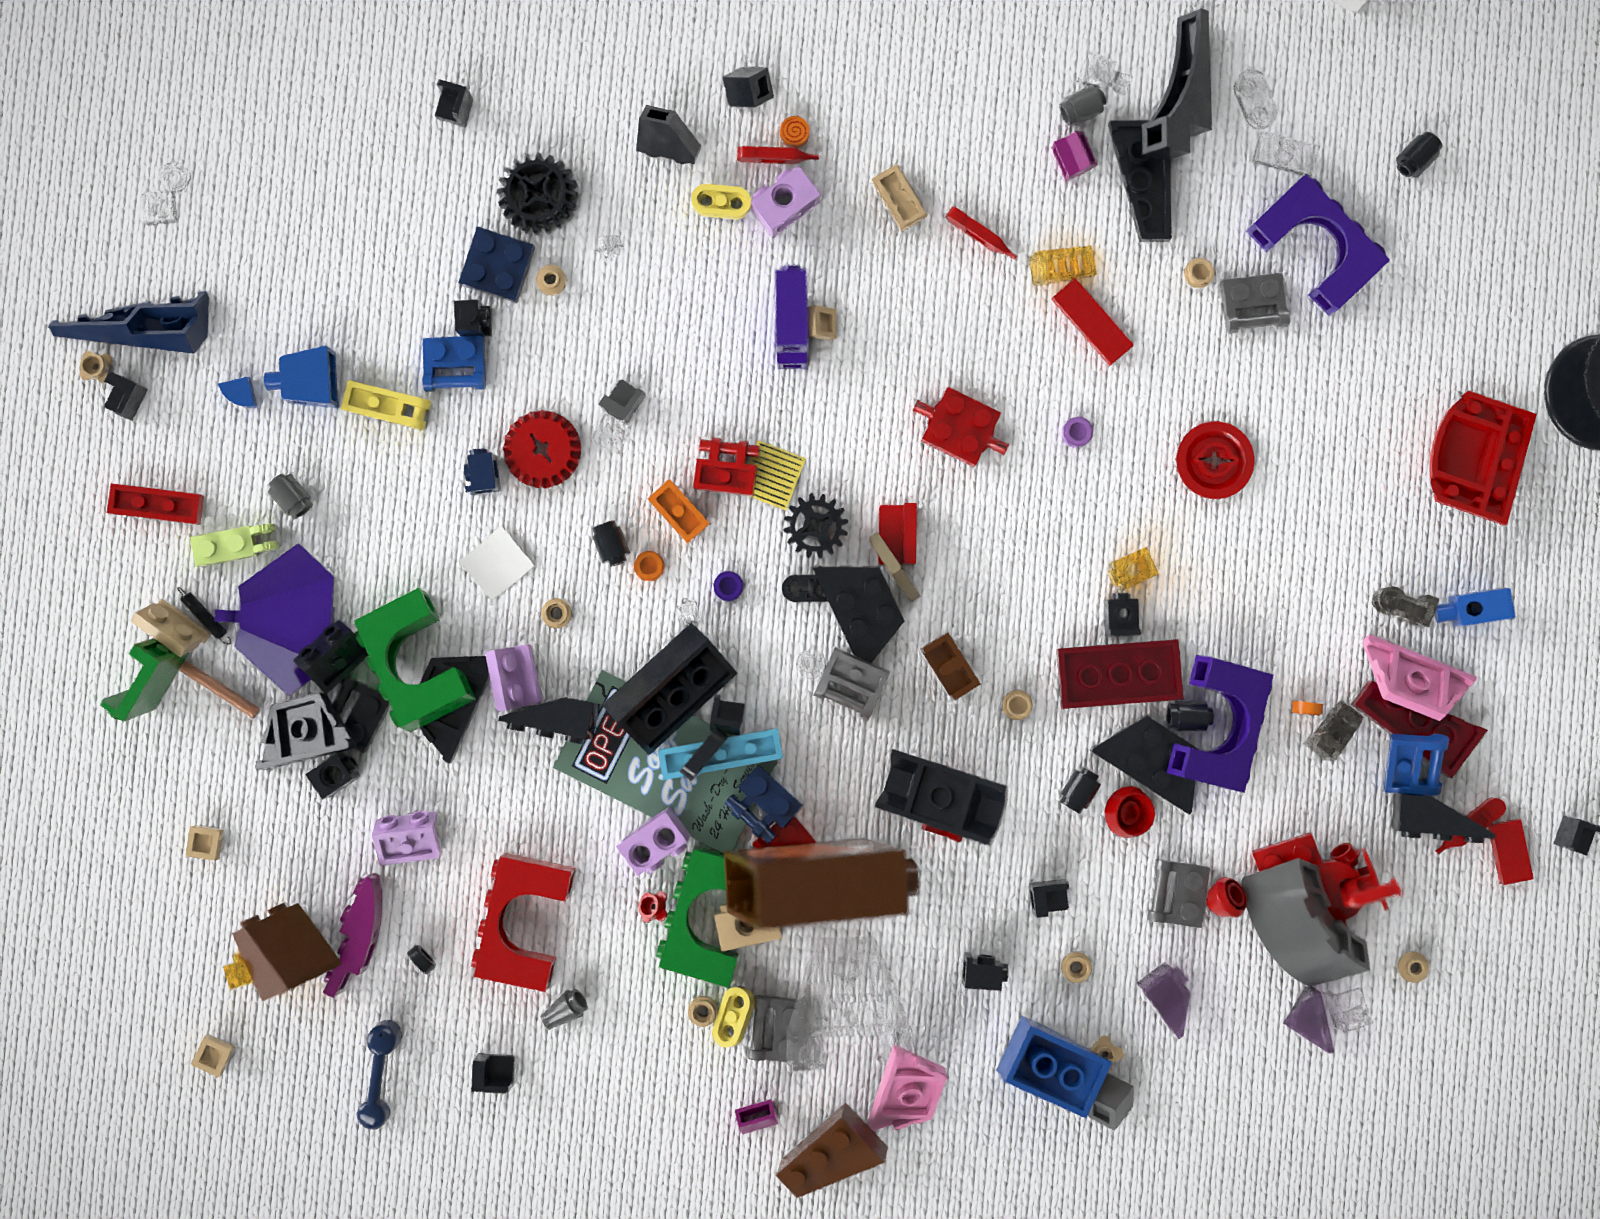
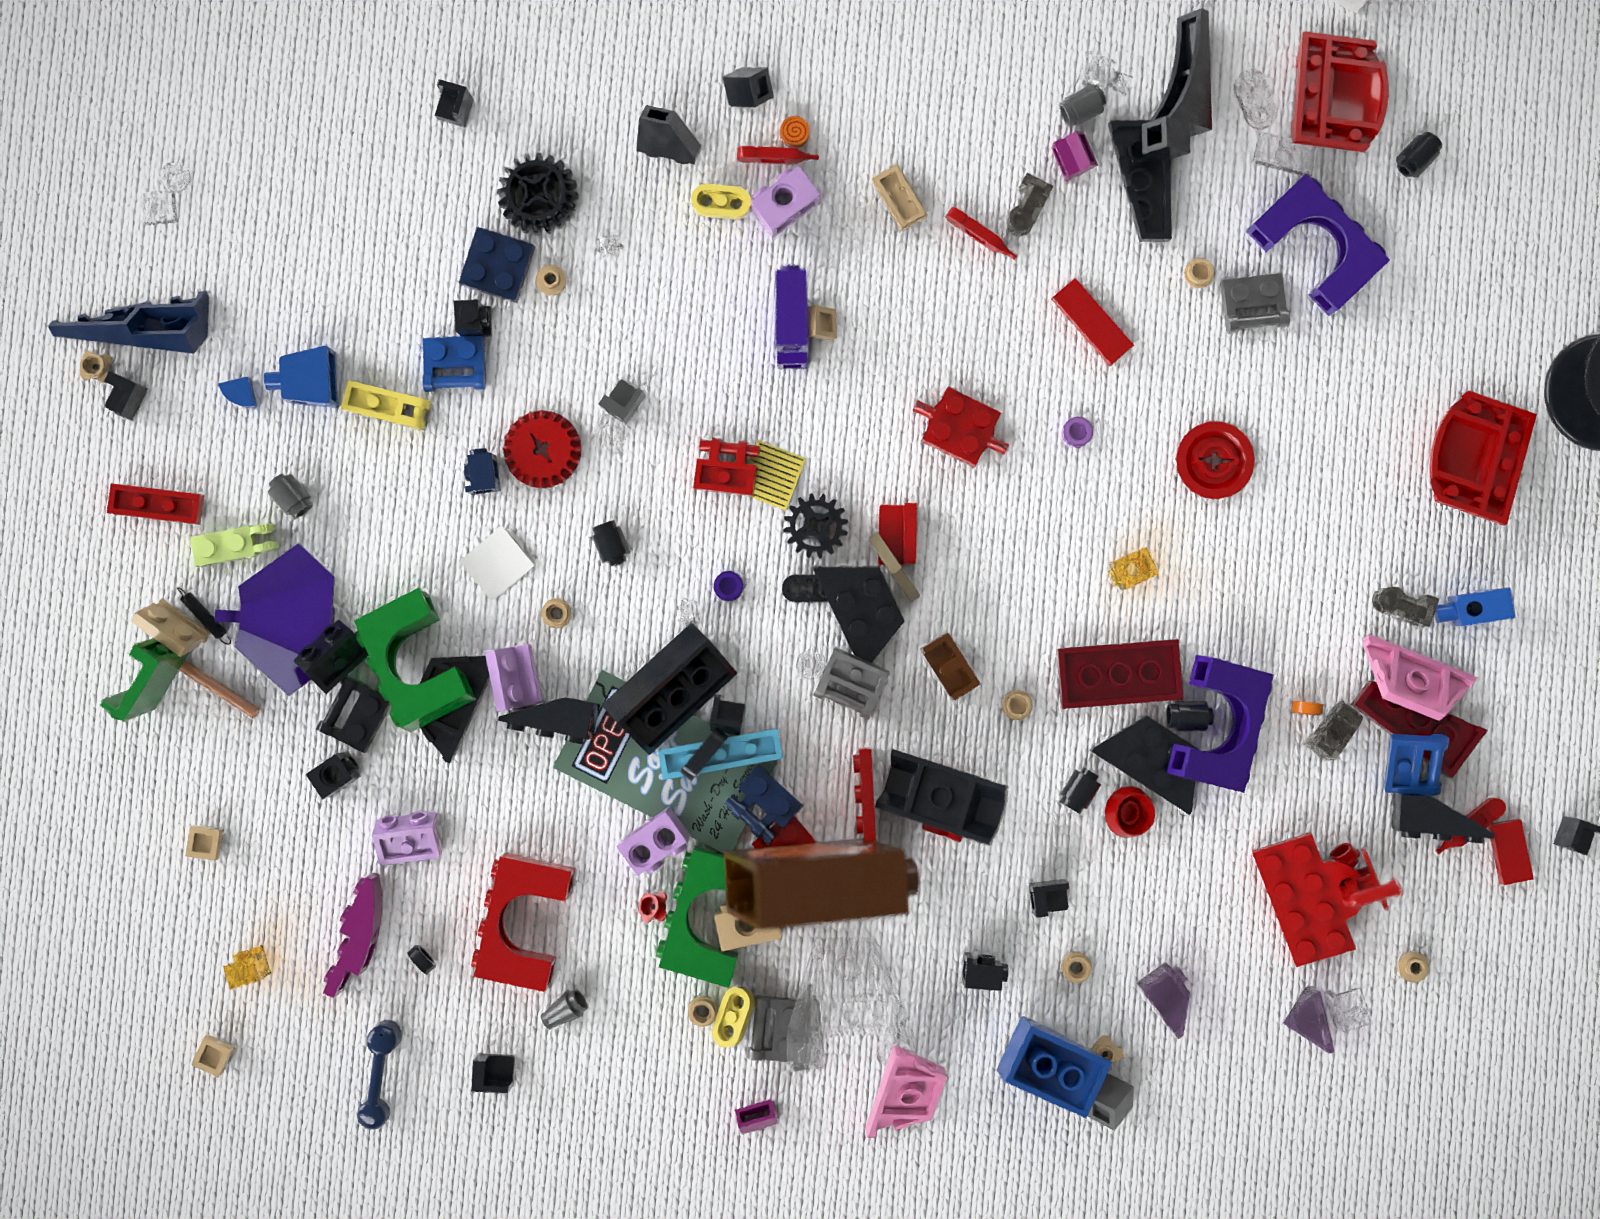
reddish brown slope [232,902,342,1001] -> none
wing [255,693,357,770] -> none
orange tile [634,551,665,581] -> none
orange plate [647,479,710,544] -> none
reddish brown wedge [775,1102,888,1198] -> none
clear yellow slope [1029,246,1097,286] -> none
black brick [1104,593,1141,636] -> none
flat silver plate [1147,859,1210,928] -> none
red cone [1206,877,1247,918] -> none
dark grey panel [1241,858,1370,986] -> none
none -> red plate [853,747,876,841]
none -> clear smoke leg [1007,172,1054,237]
none -> red slope [1291,31,1389,153]

